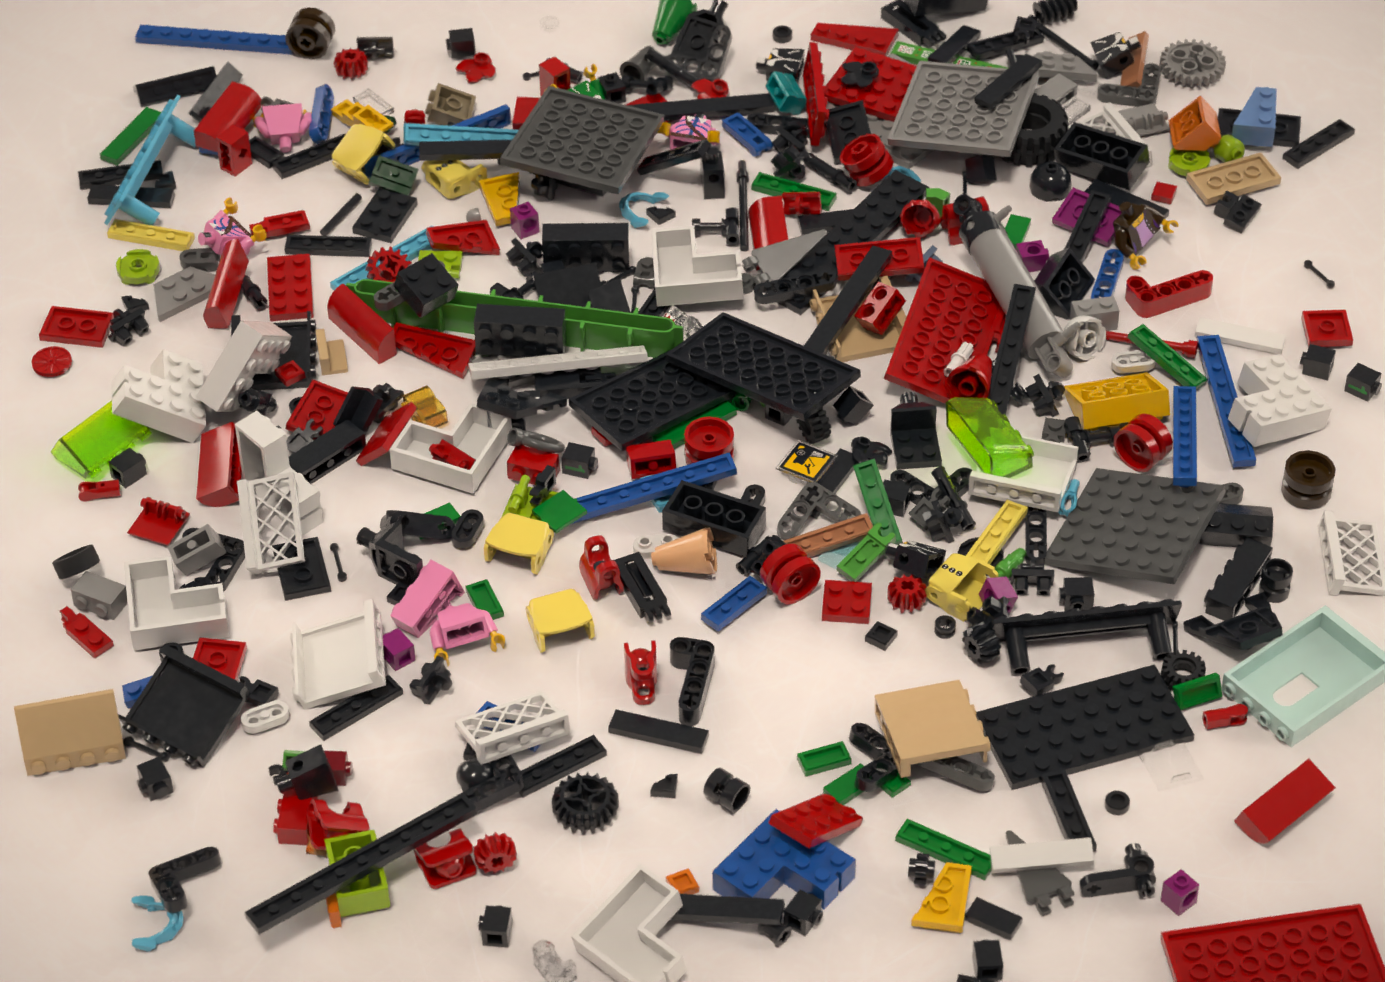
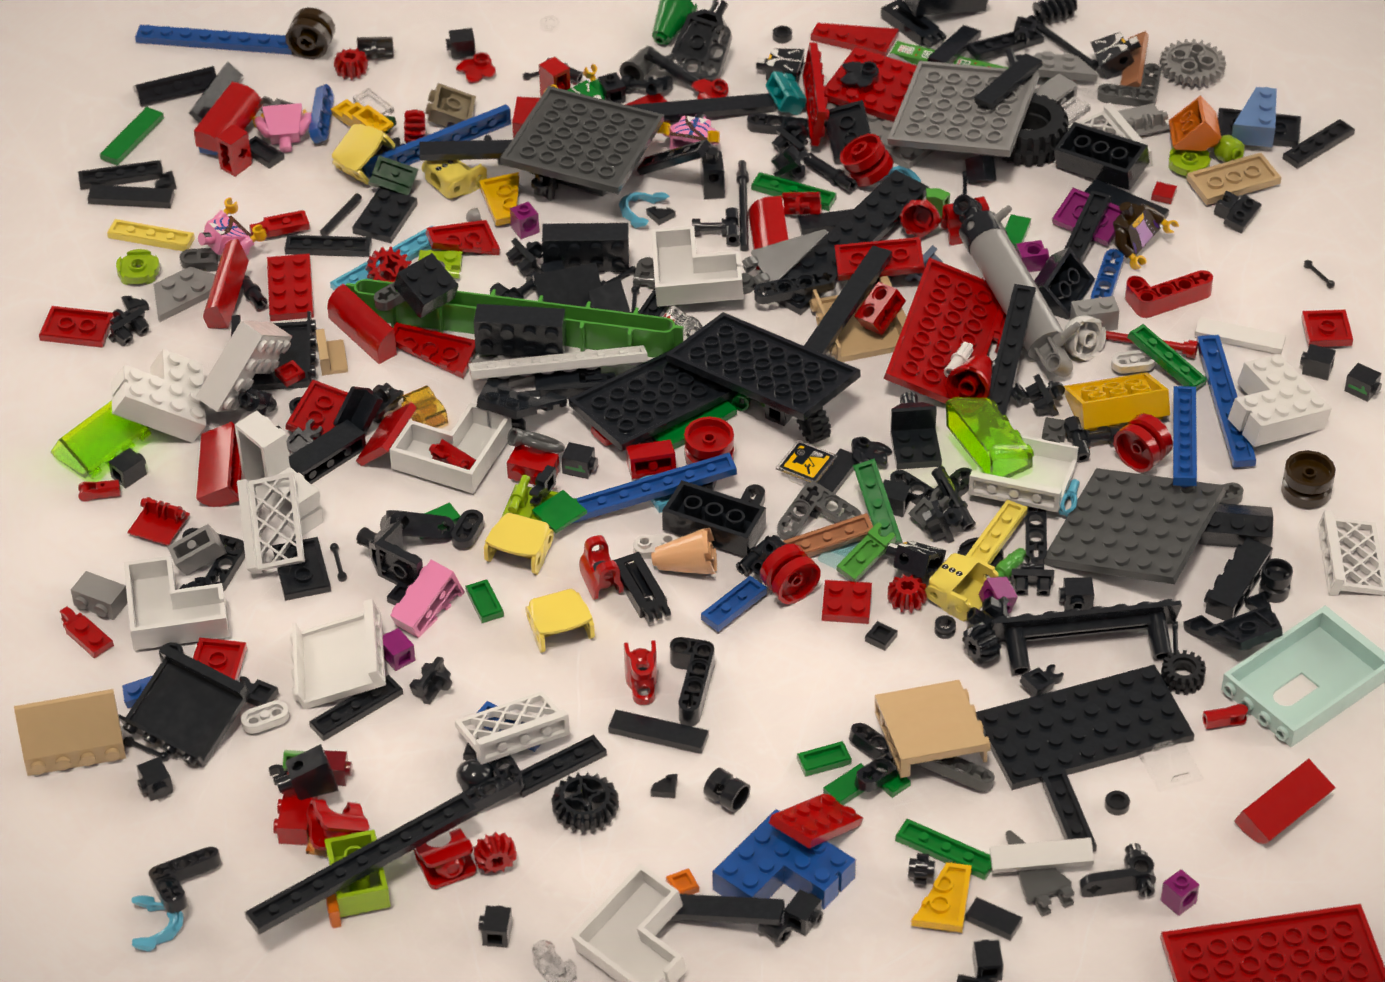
red wheel [32,346,72,377] -> none
black tyre [52,544,100,579] -> none
medium azure piece [104,95,196,226] -> none
black tile [272,134,346,179] -> none
medium azure tile [403,123,519,146] -> none
bright pink torso [430,603,505,667] -> none
blue plate [722,112,773,157] -> none
black brick [832,386,874,425] -> none
black cylinder [1029,162,1071,202] -> none
green tile [1173,673,1223,710] -> none

